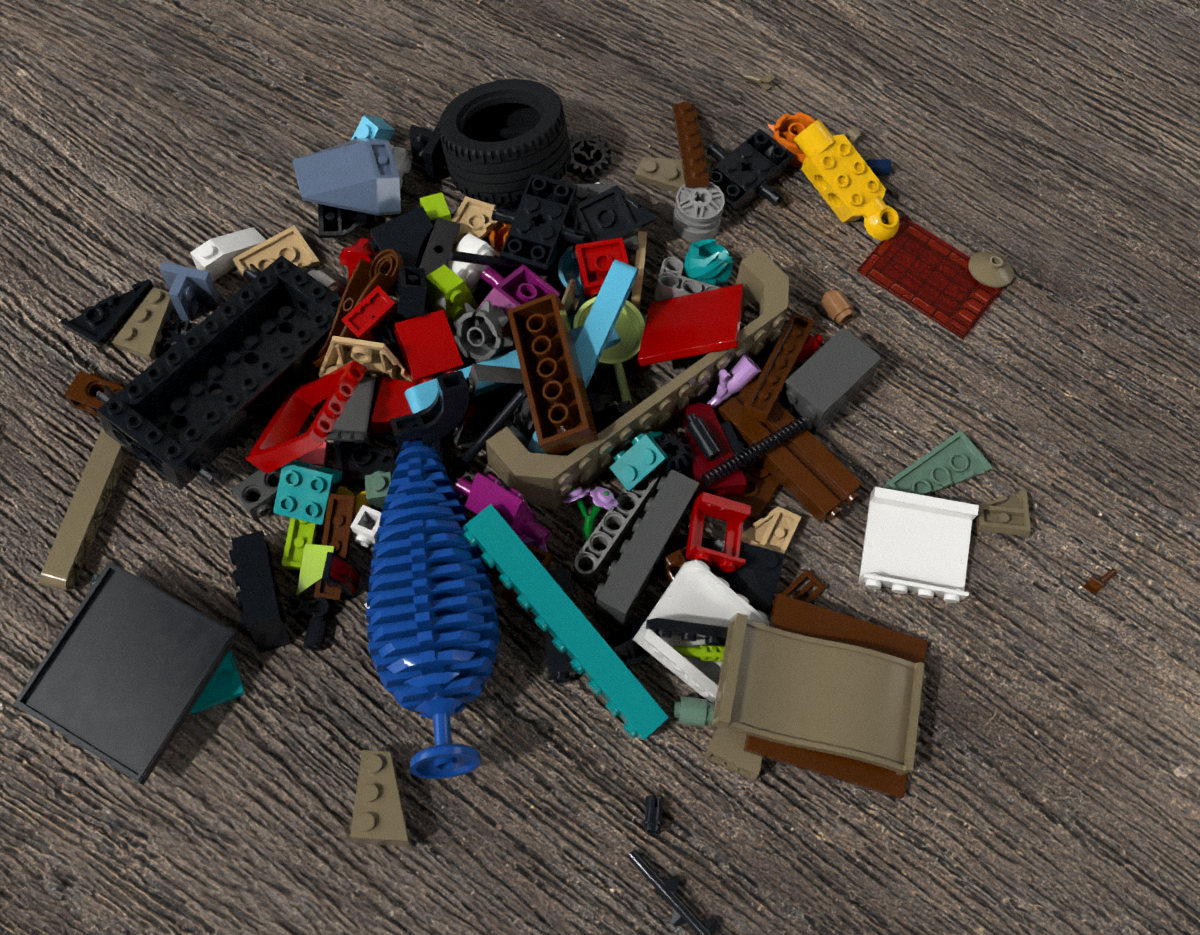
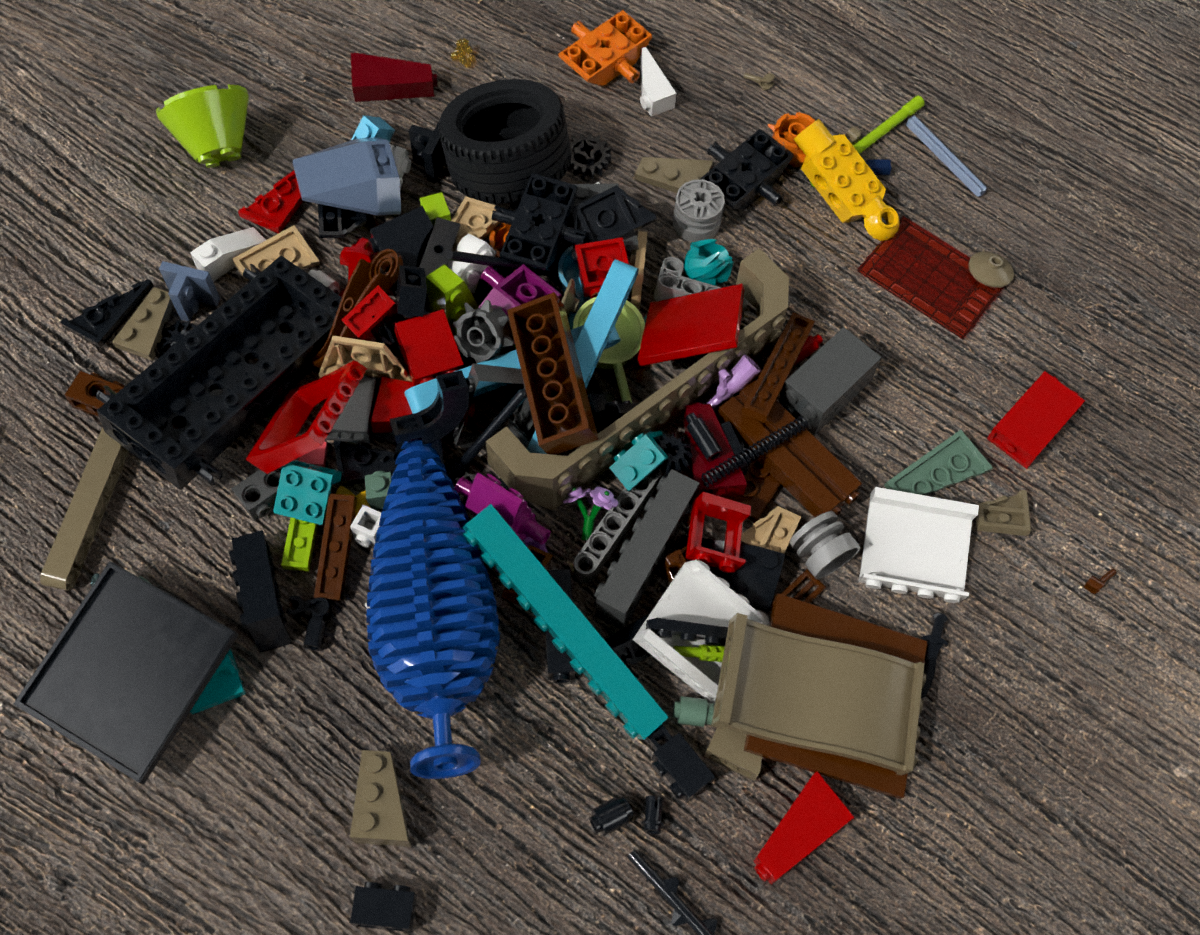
lime sticker [296,544,334,596] -> none
slope [322,552,360,598] -> none
reddish brown plate [672,102,710,187] -> none
medium nougat brick [821,289,855,325] -> none
none -> lime cone [156,84,249,168]
none -> red wing [238,170,303,233]
none -> dark red slope [350,53,438,102]
none -> black brick [350,882,417,933]
none -> clear yellow plant [451,38,475,68]
none -> orange slope [559,10,652,86]
none -> black brick [589,796,634,836]
none -> white slope [640,47,676,117]
none -> black brick [646,725,715,803]
none -> red slope [753,771,854,885]
none -> light grey wheel [789,511,860,579]
none -> lime piece [809,95,925,187]
none -> sand blue axle [906,116,987,197]
none -> black sword [921,612,949,698]
none -> red panel [987,371,1085,469]

